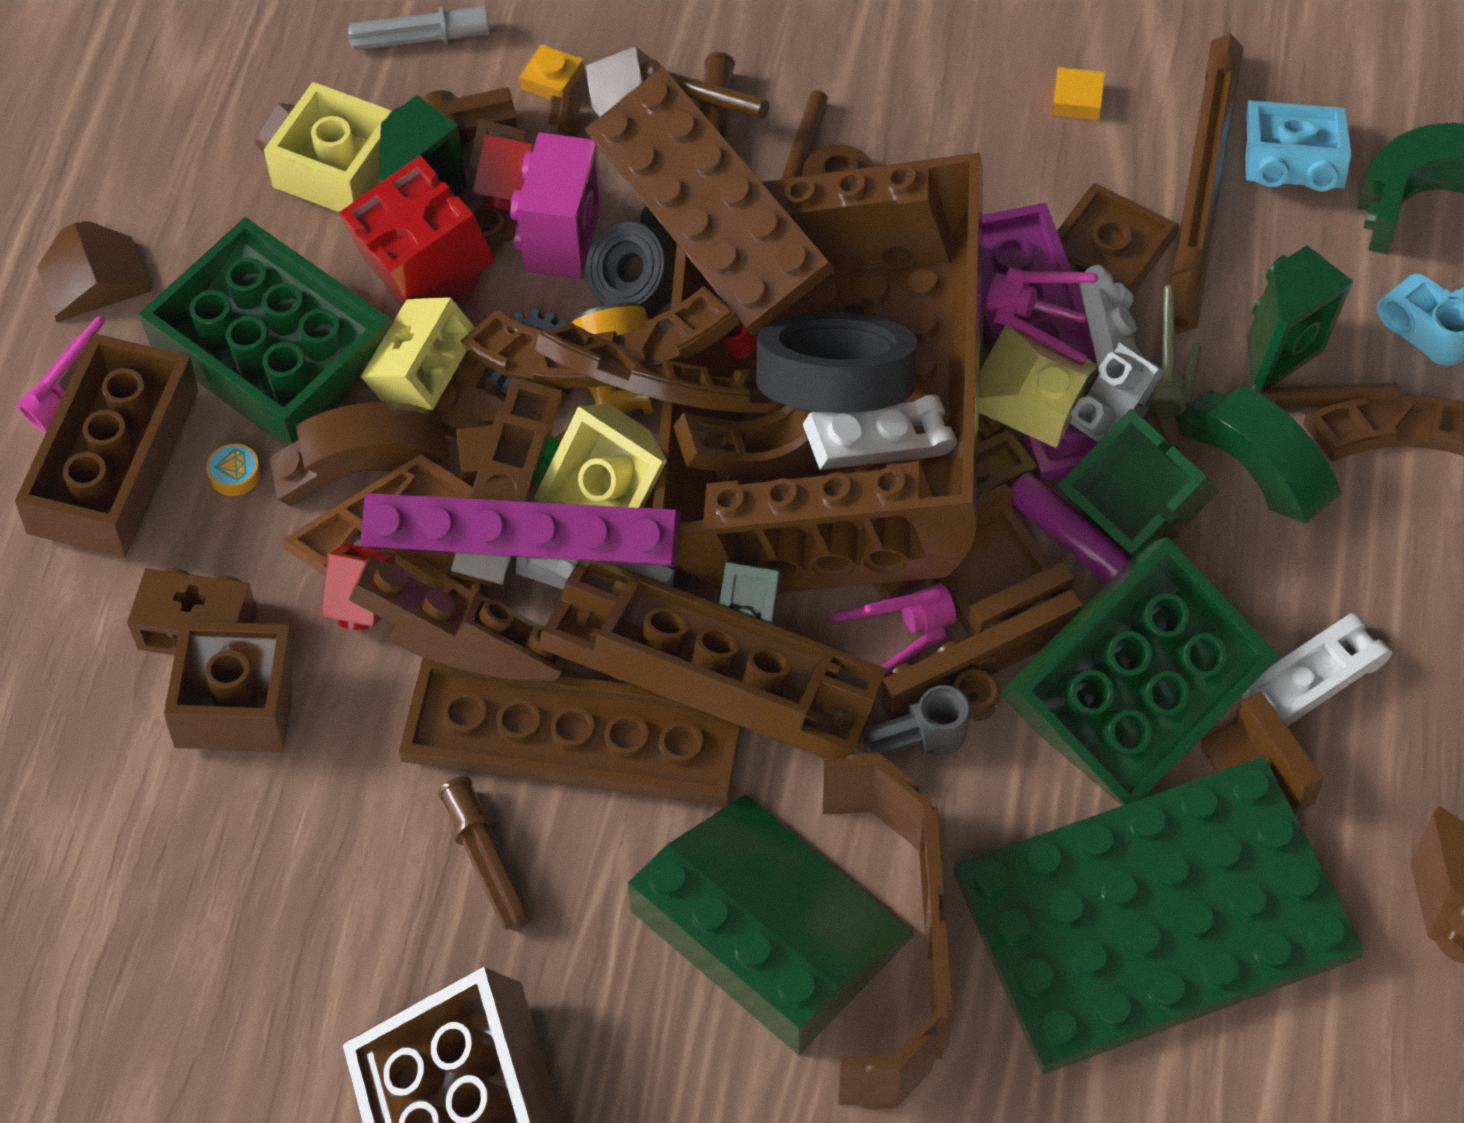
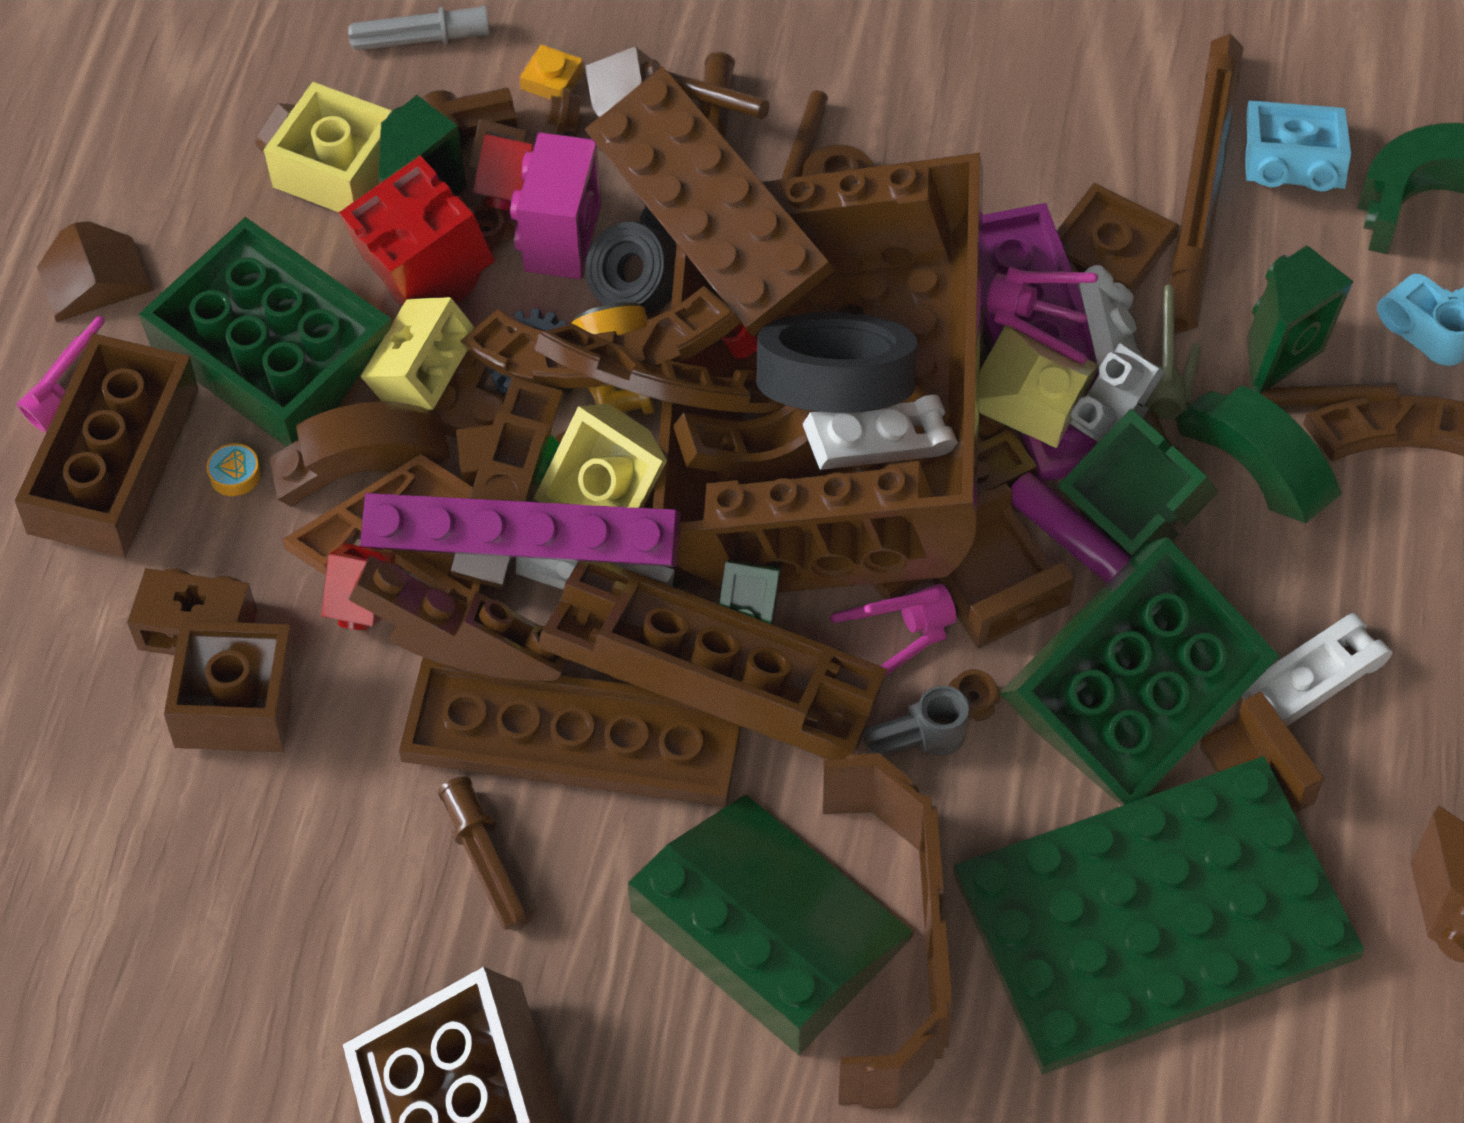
reddish brown plate [882,589,1083,720] -> none
light orange tile [1051,67,1105,121] -> none

